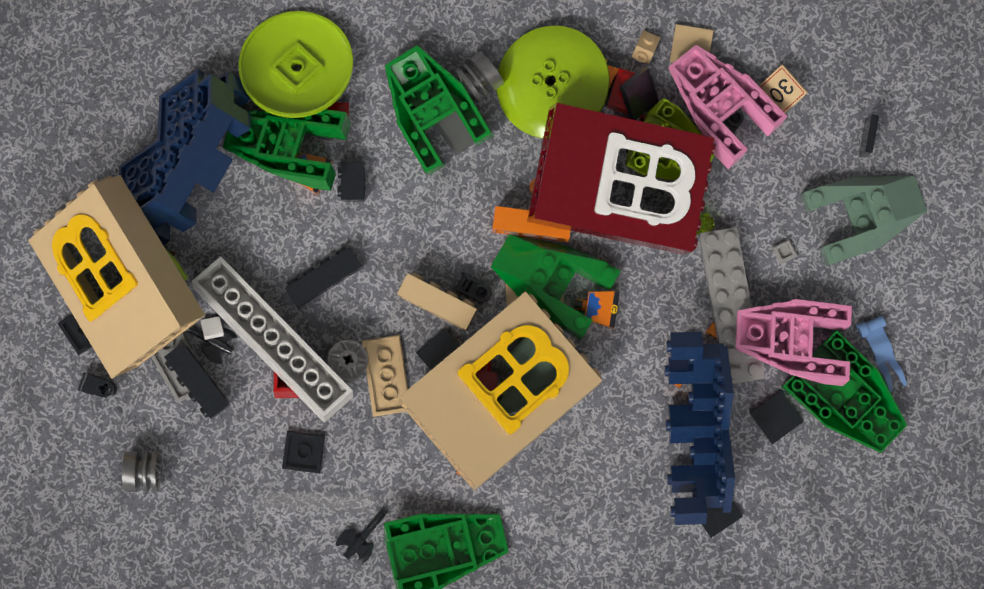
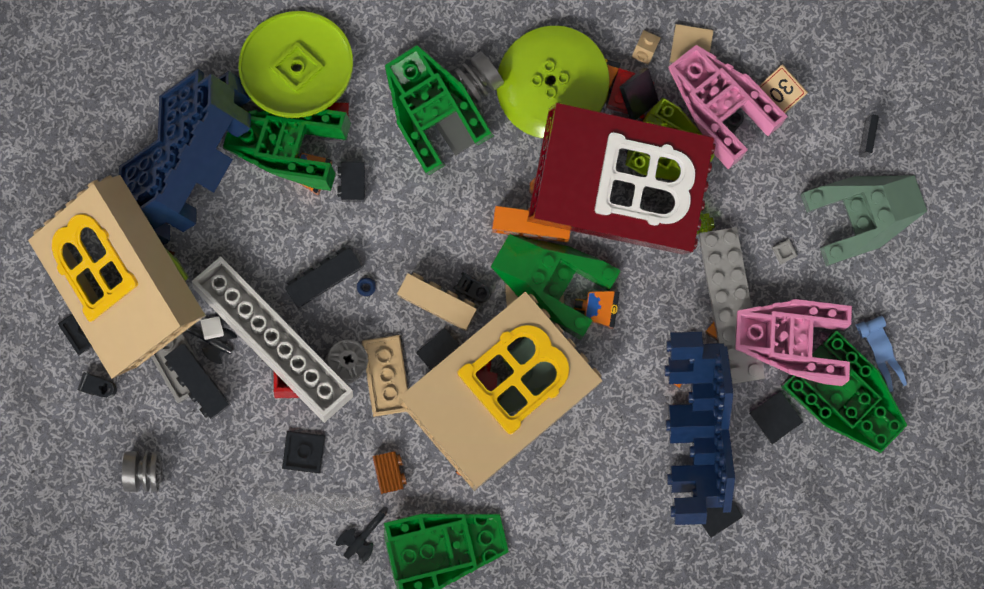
none -> dark blue plate [357,277,376,297]
none -> dark orange brick [372,451,407,494]

